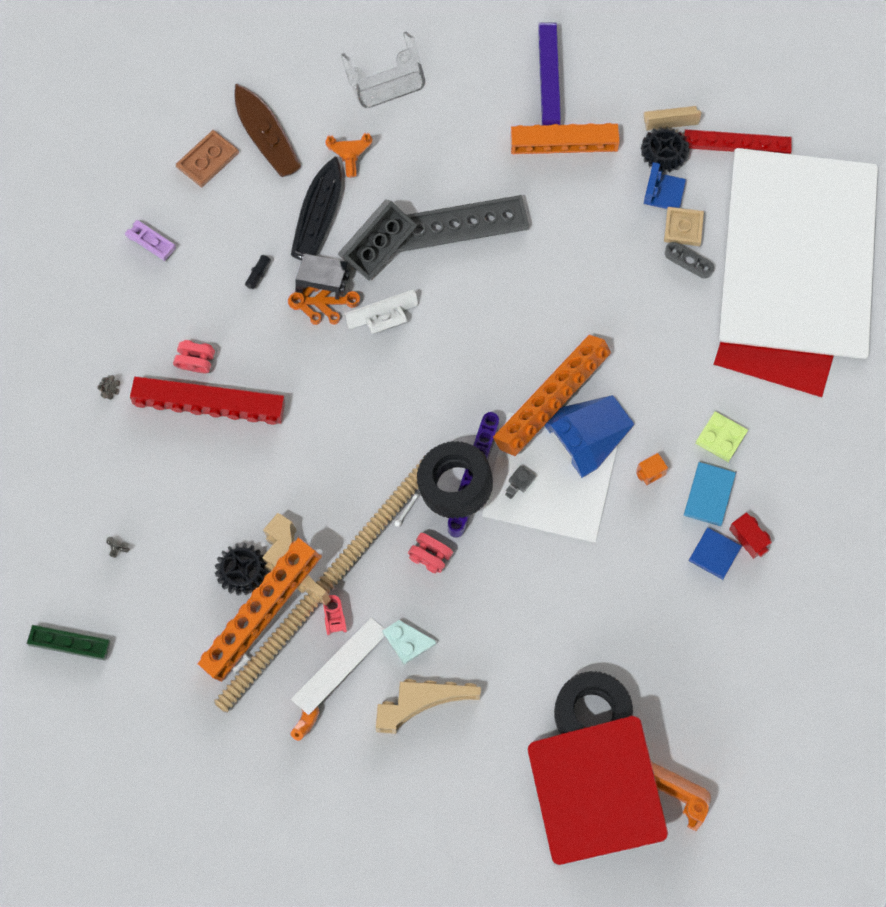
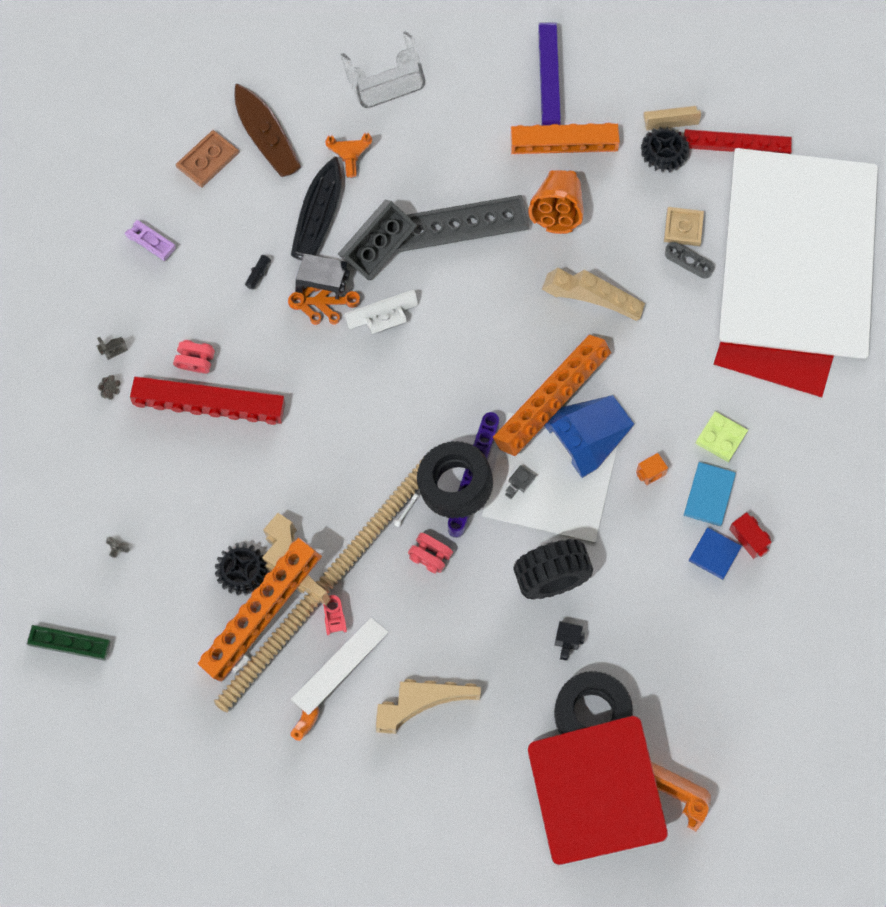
light aqua wing [382,620,436,665] -> none
blue bracket [643,162,686,209] -> none
none -> clear smoke bracket [96,336,128,360]
none -> black tyre [513,539,593,600]
none -> orange cone [528,170,584,234]
none -> tan arch [542,268,645,321]
none -> black brick [554,621,585,661]

